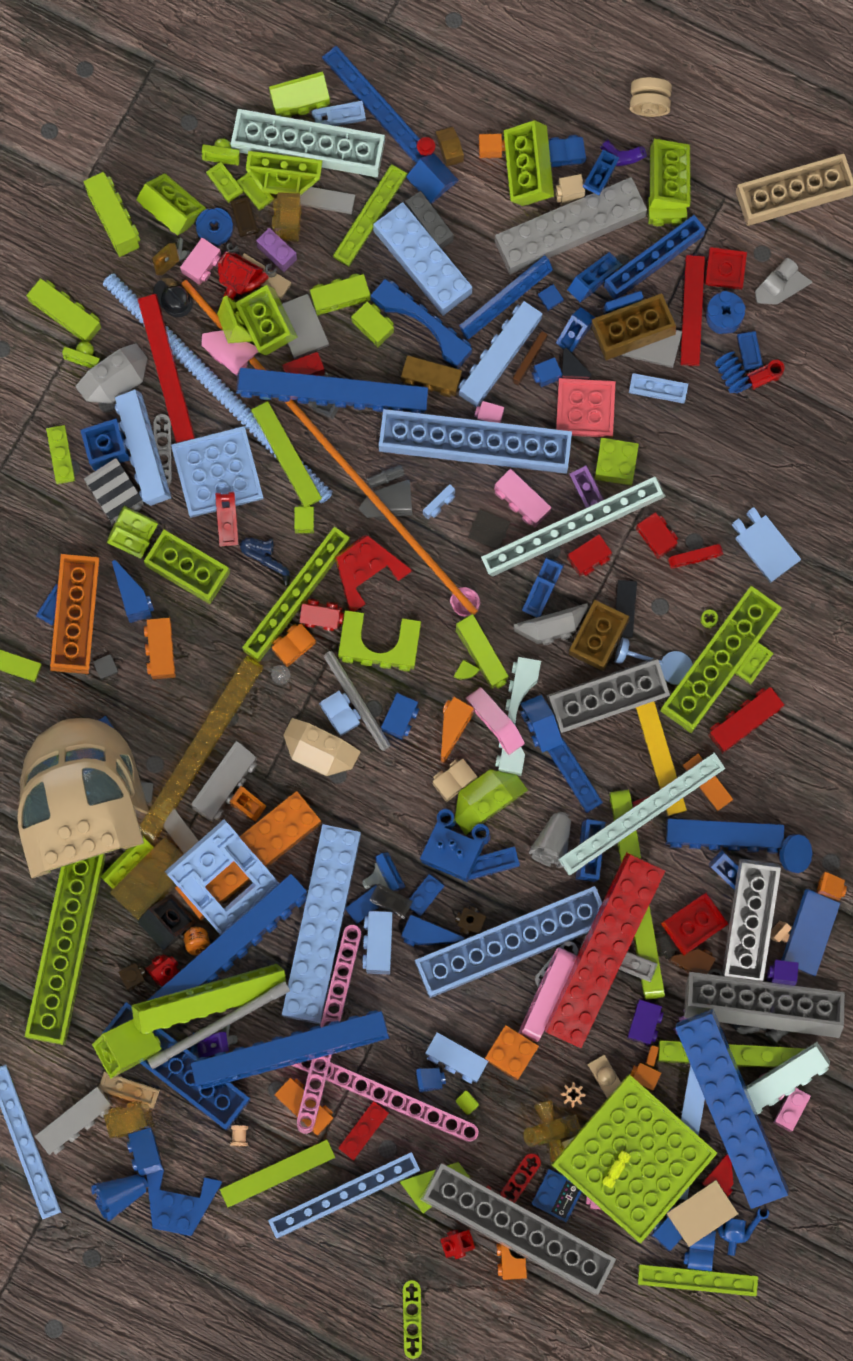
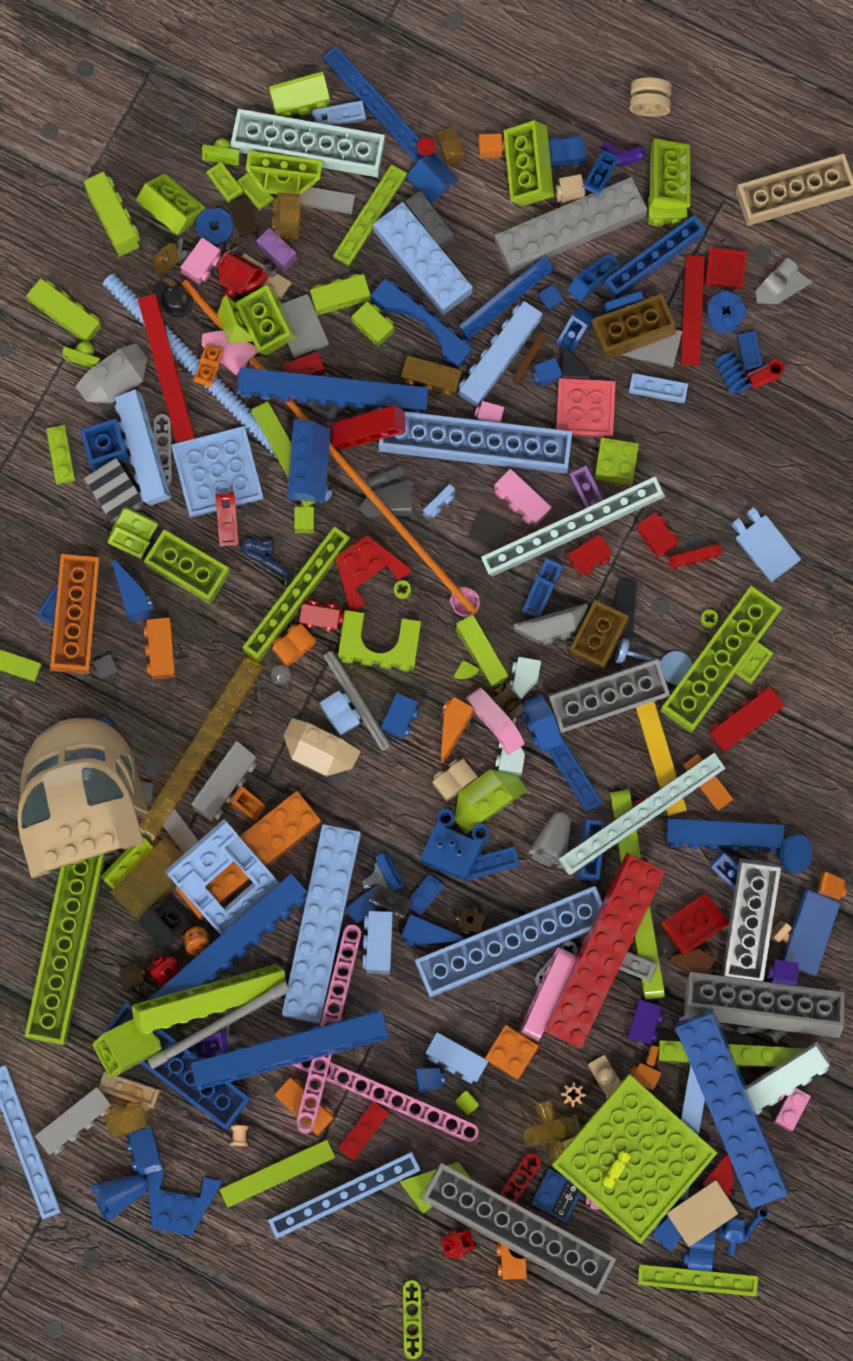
none -> orange slope [194,344,224,387]
none -> blue slope [287,420,330,503]
none -> red brick [331,405,406,450]
none -> lime bush [394,581,411,599]
none -> dark brown slope [492,680,526,721]

